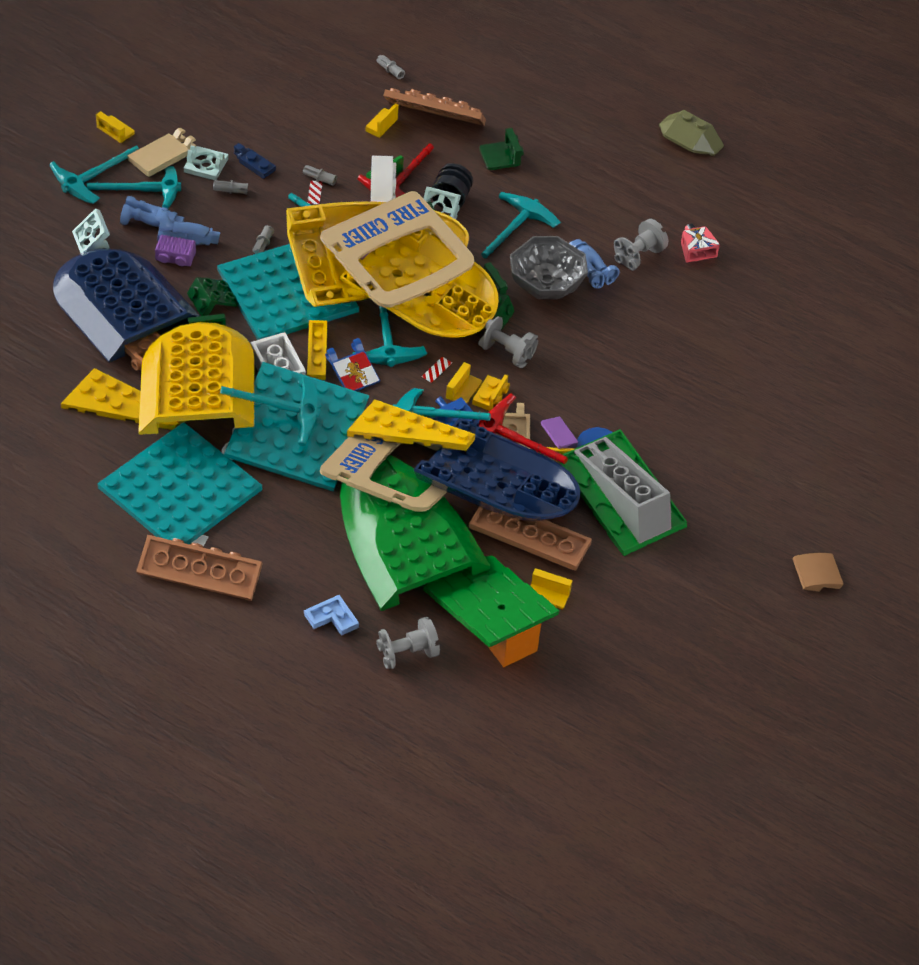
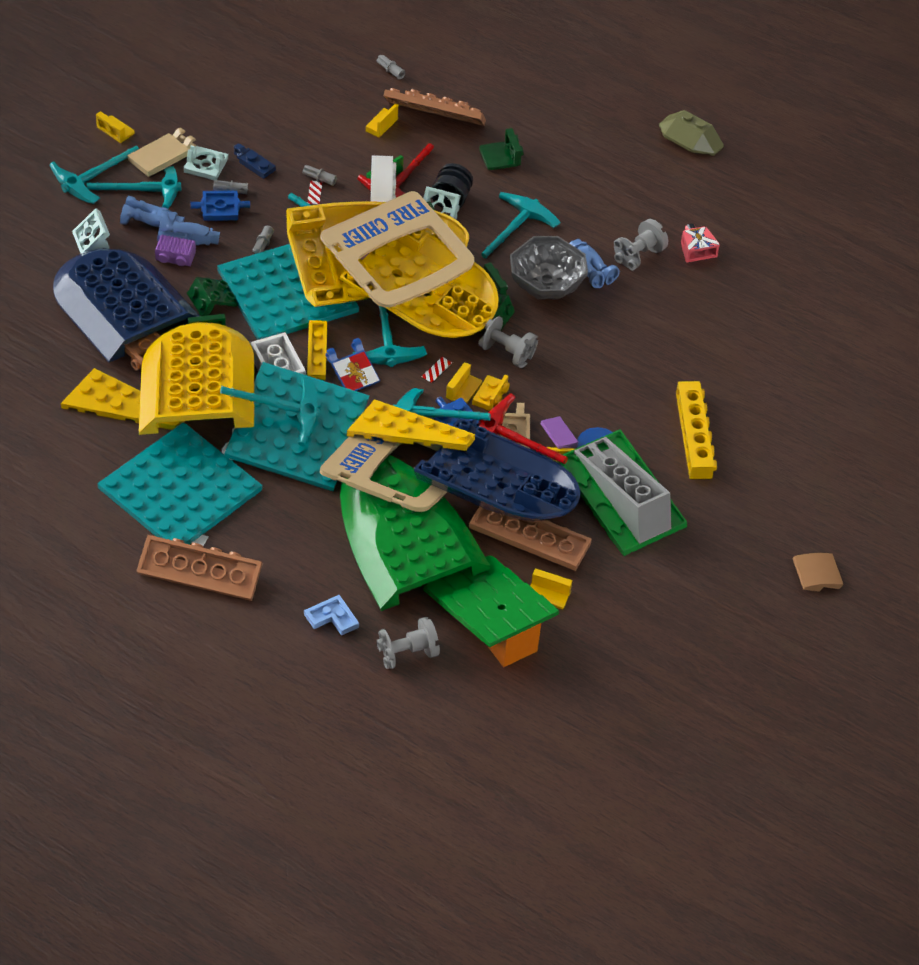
none -> blue plate [190,191,250,221]
none -> yellow brick [676,381,717,479]

